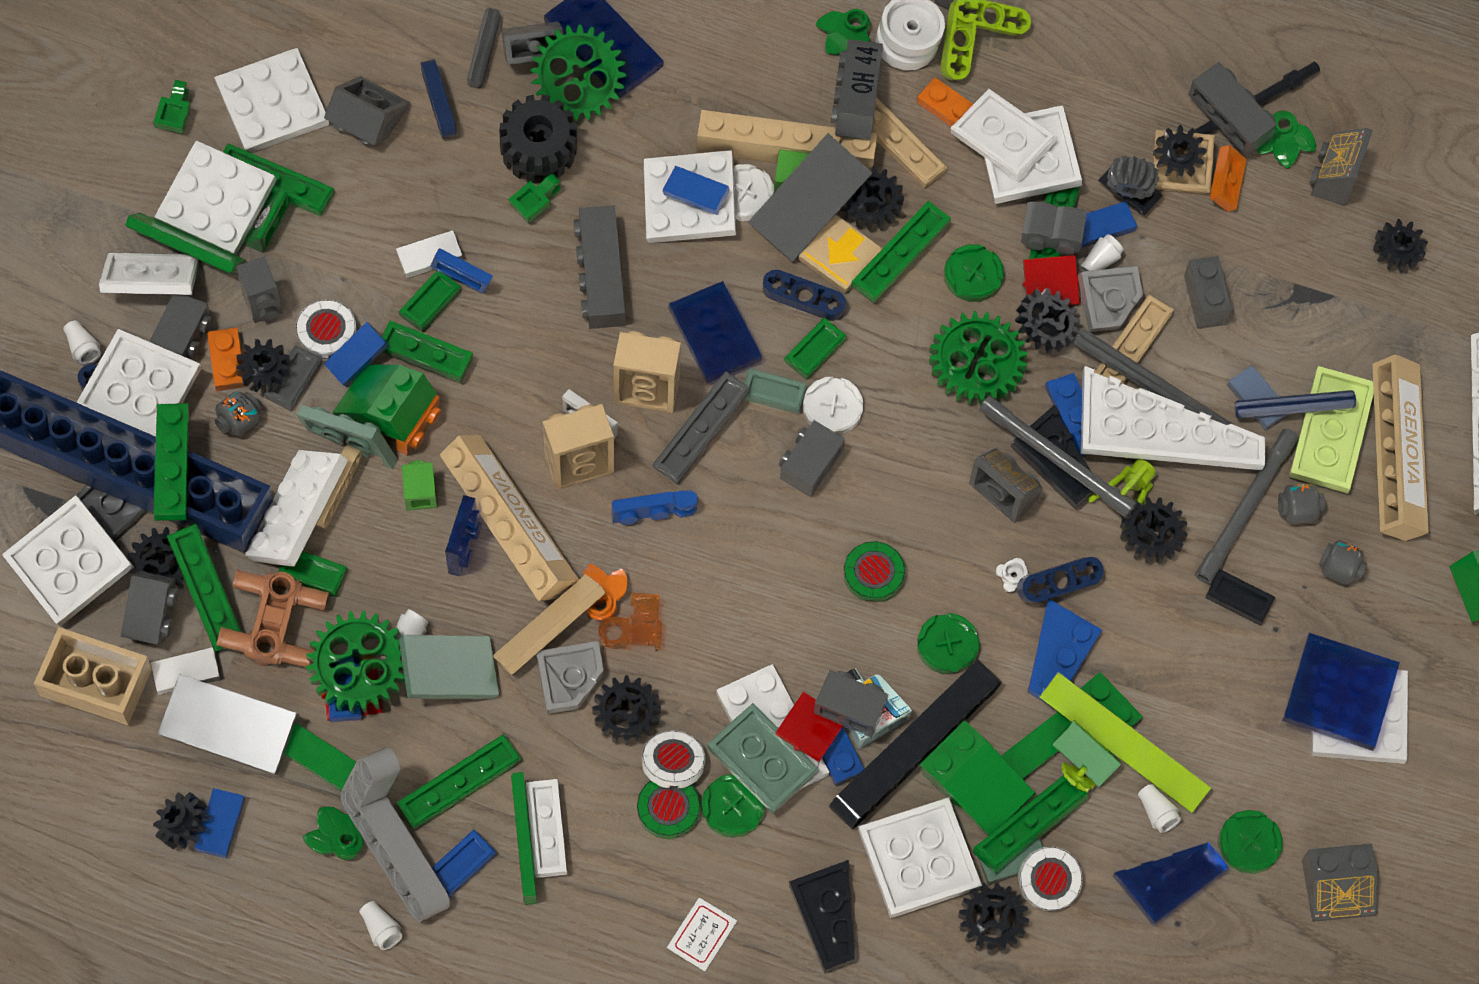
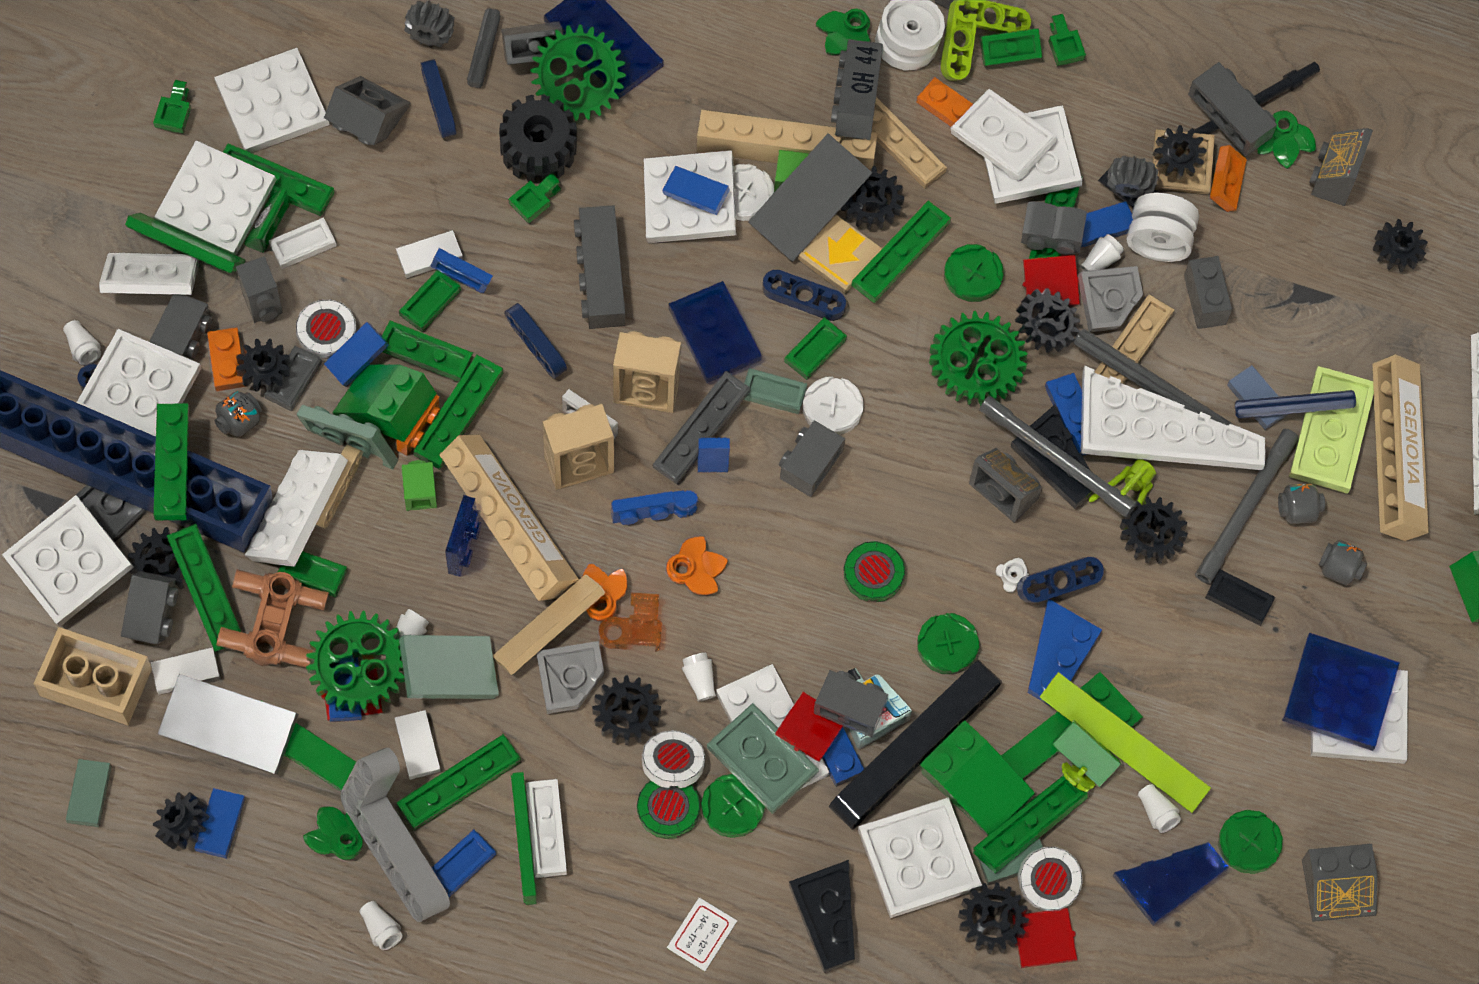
none -> sand green tile [66,759,112,827]
none -> white tile [269,217,336,269]
none -> white tile [395,710,441,780]
none -> dark grey gear [404,0,455,48]
none -> green plate [413,355,503,470]
none -> dark blue beam [504,303,567,379]
none -> orange plate [666,536,728,595]
none -> white cone [682,653,716,701]
none -> blue tile [697,438,730,472]
none -> green plate [980,28,1042,66]
none -> red piece [1012,908,1077,968]
none -> green plate [1048,14,1086,67]
none -> white wheel [1127,193,1199,262]

